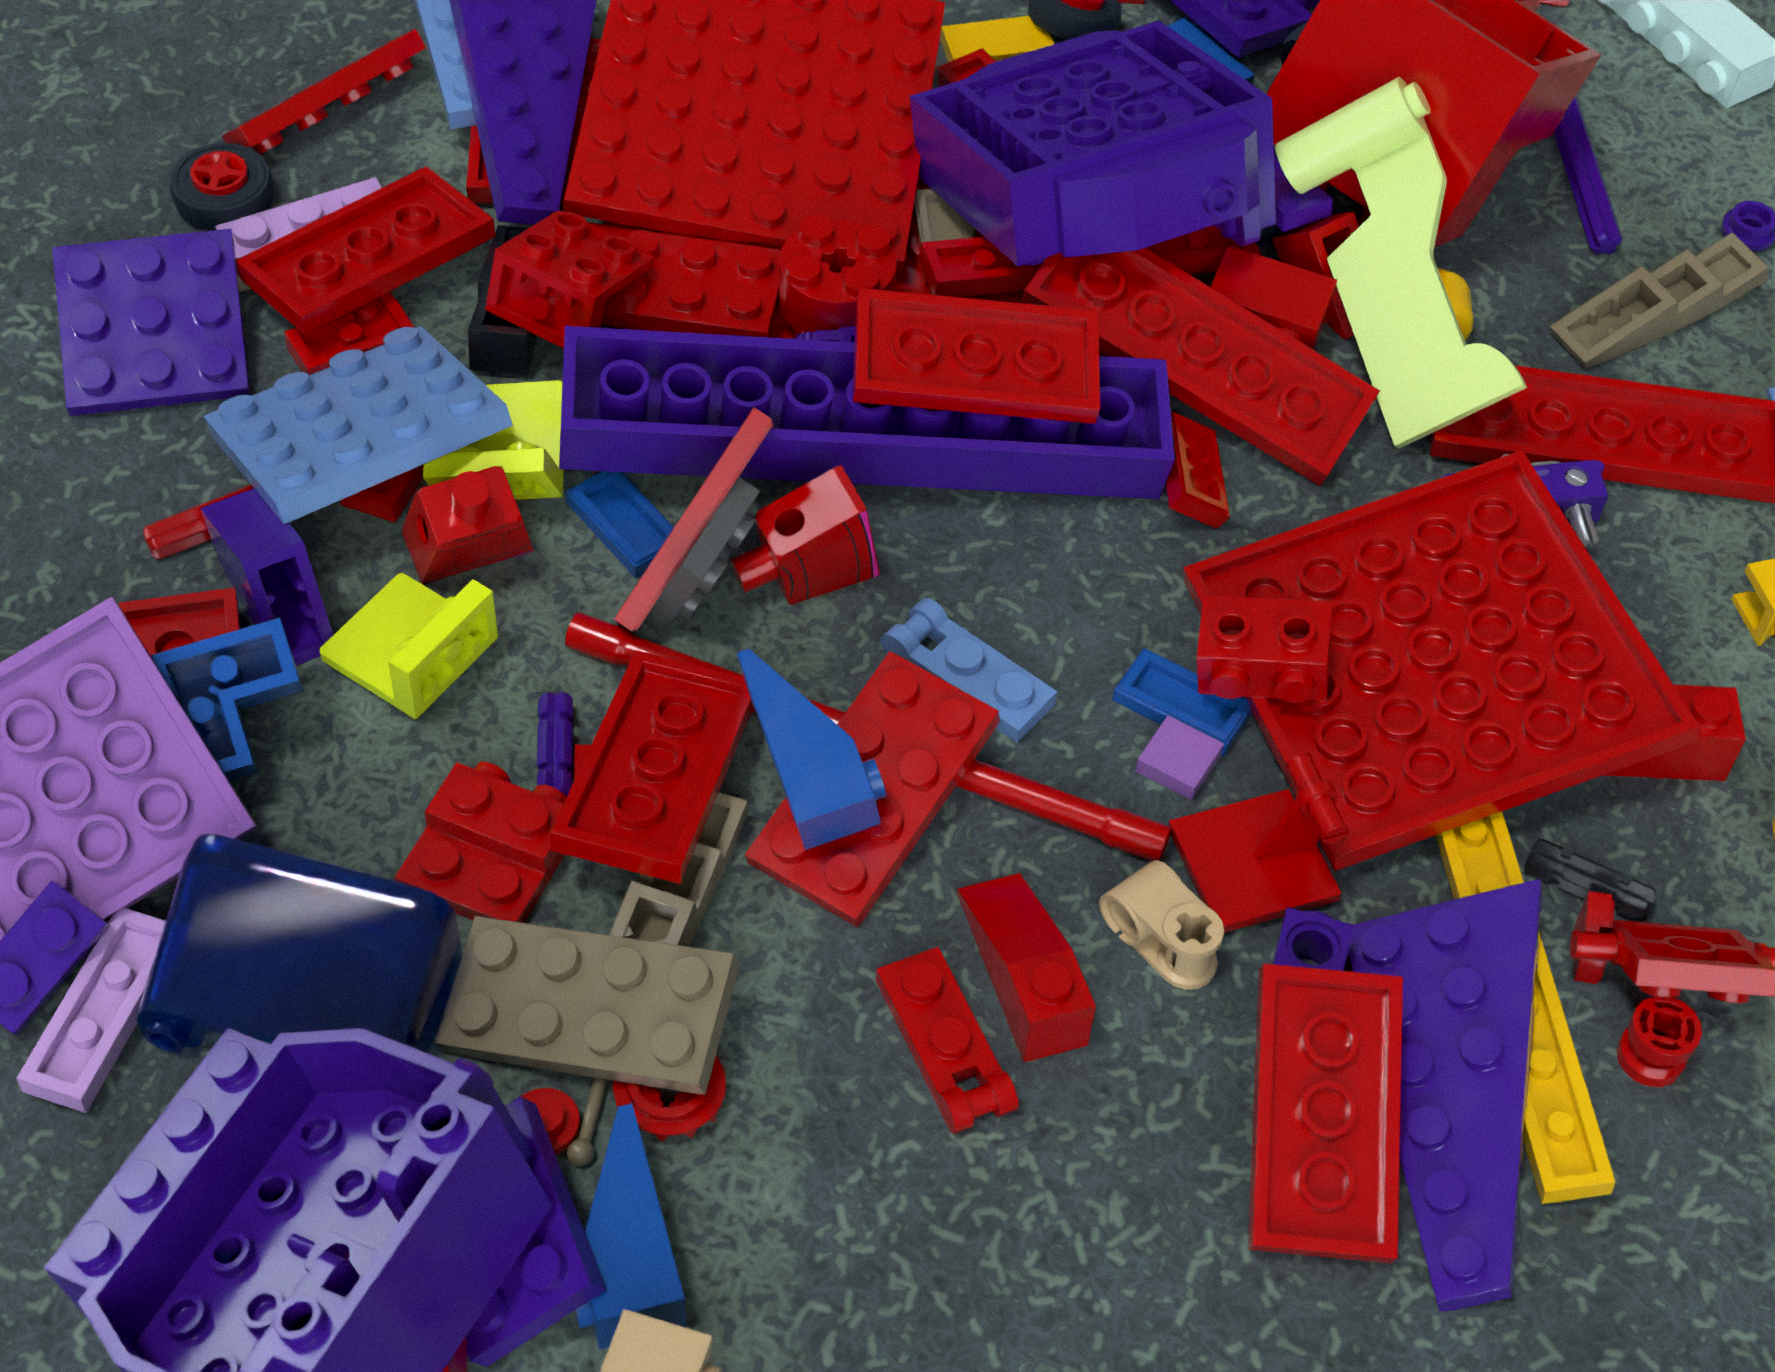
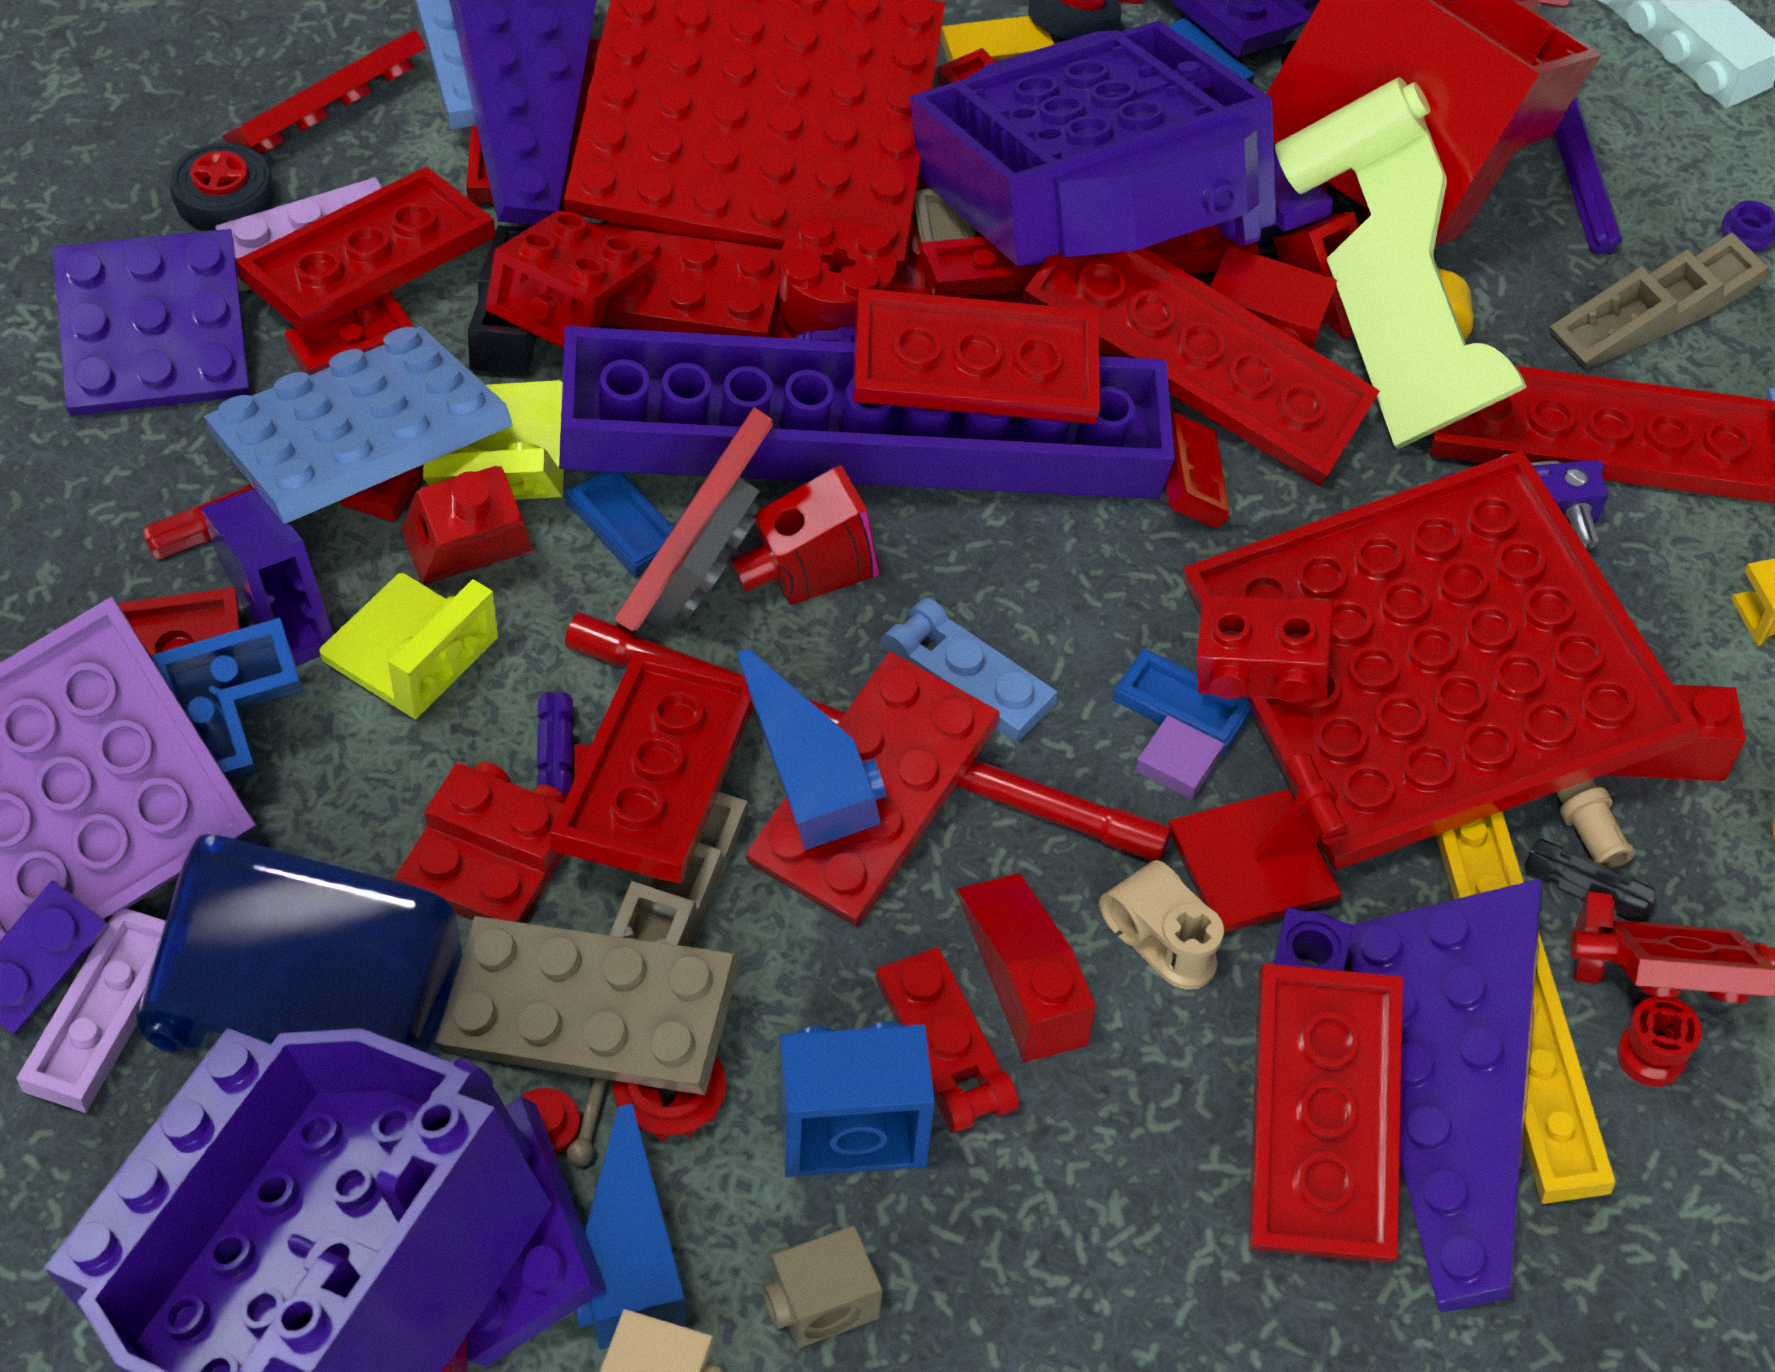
none -> dark tan brick [763,1225,882,1349]
none -> blue brick [779,1021,935,1177]
none -> tan pin [1556,779,1635,869]

